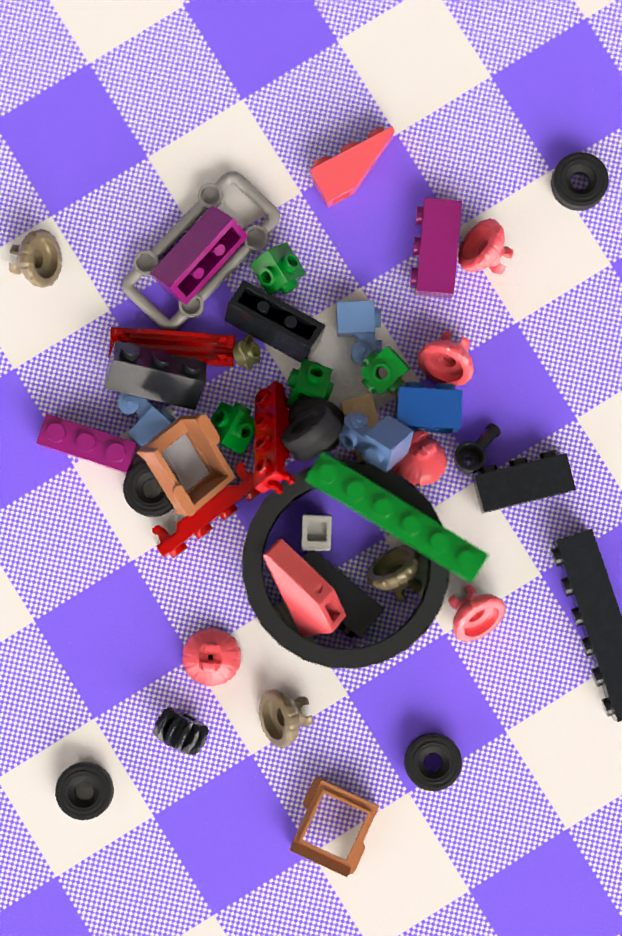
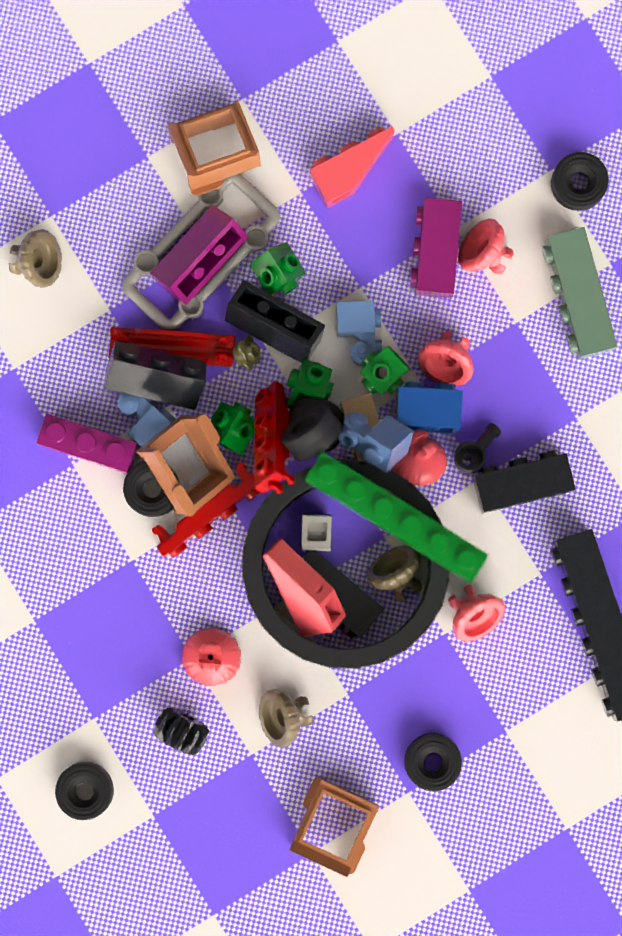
none -> nougat piece [167,99,261,196]
none -> sand green brick [542,227,618,360]

